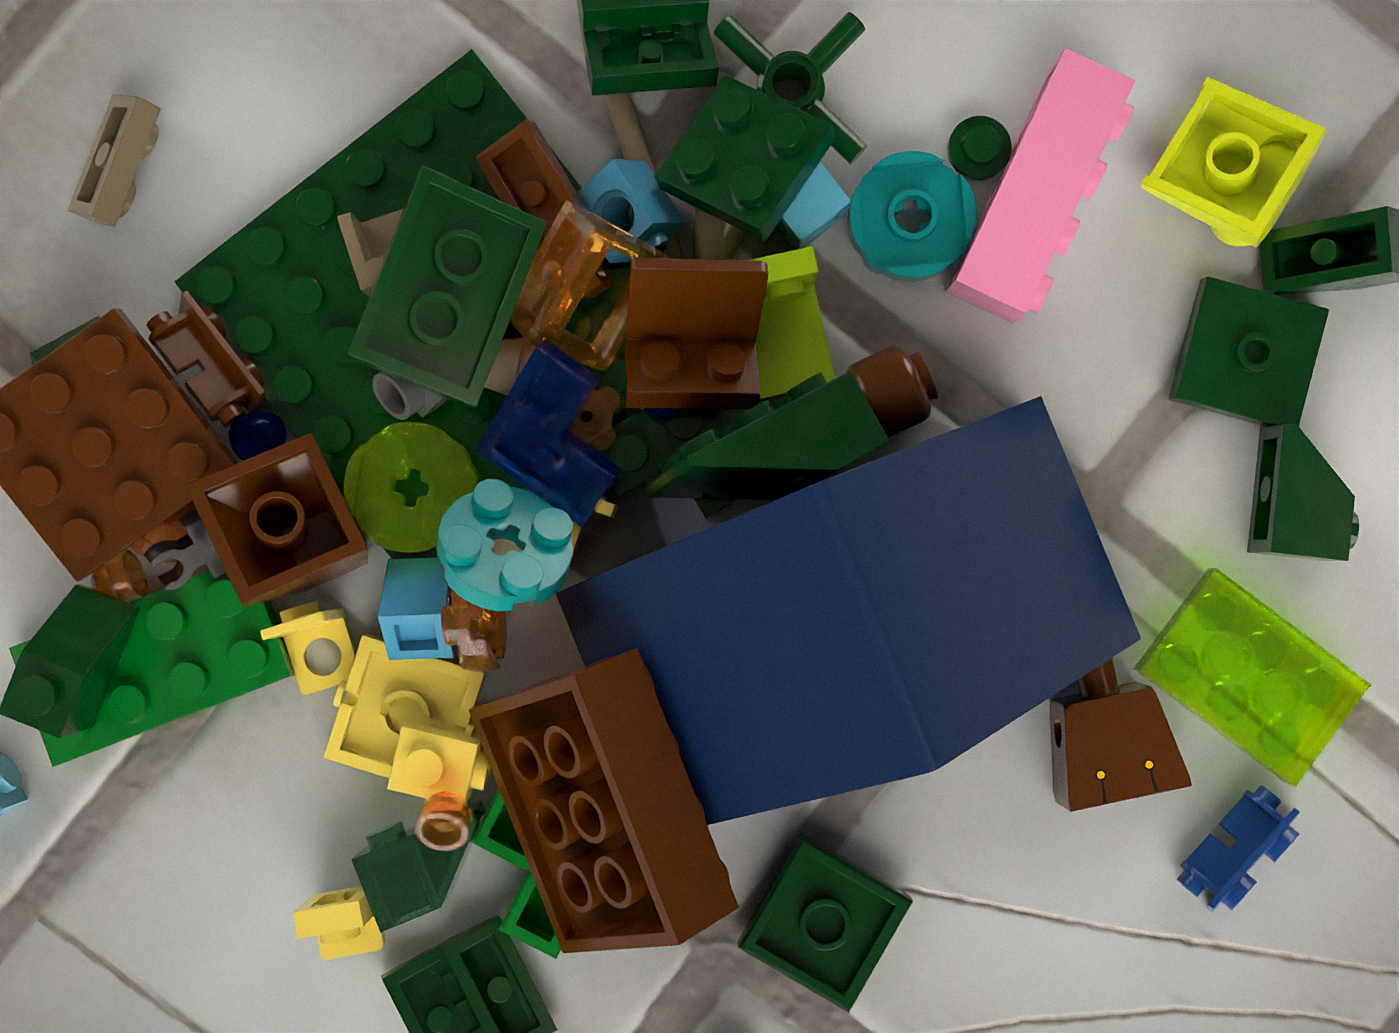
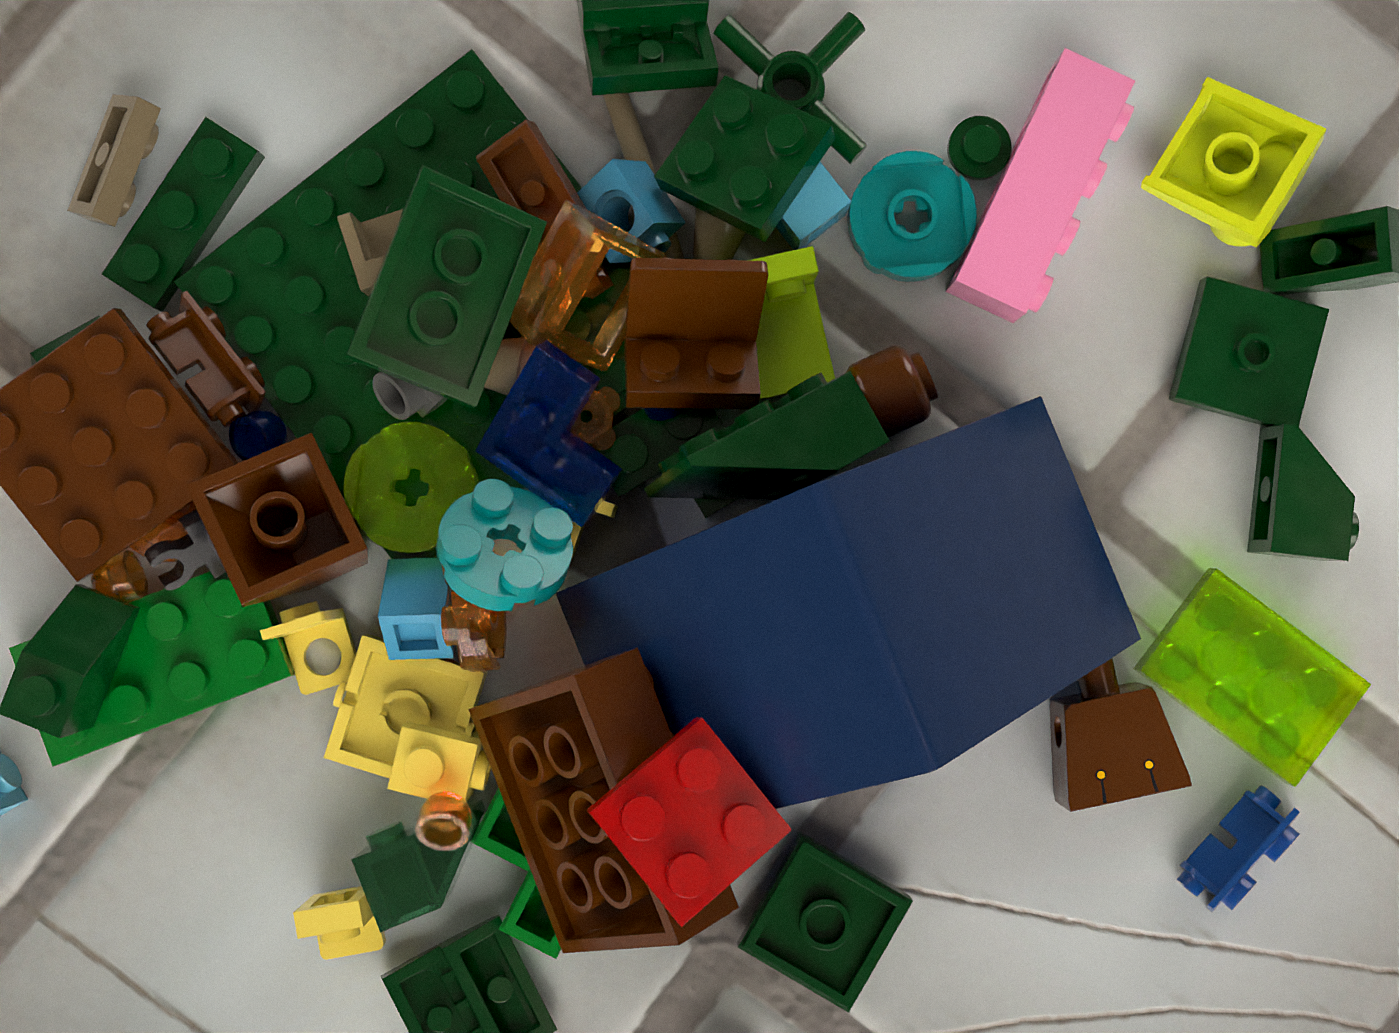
none -> dark green plate [102,116,265,312]
none -> red plate [587,717,792,927]

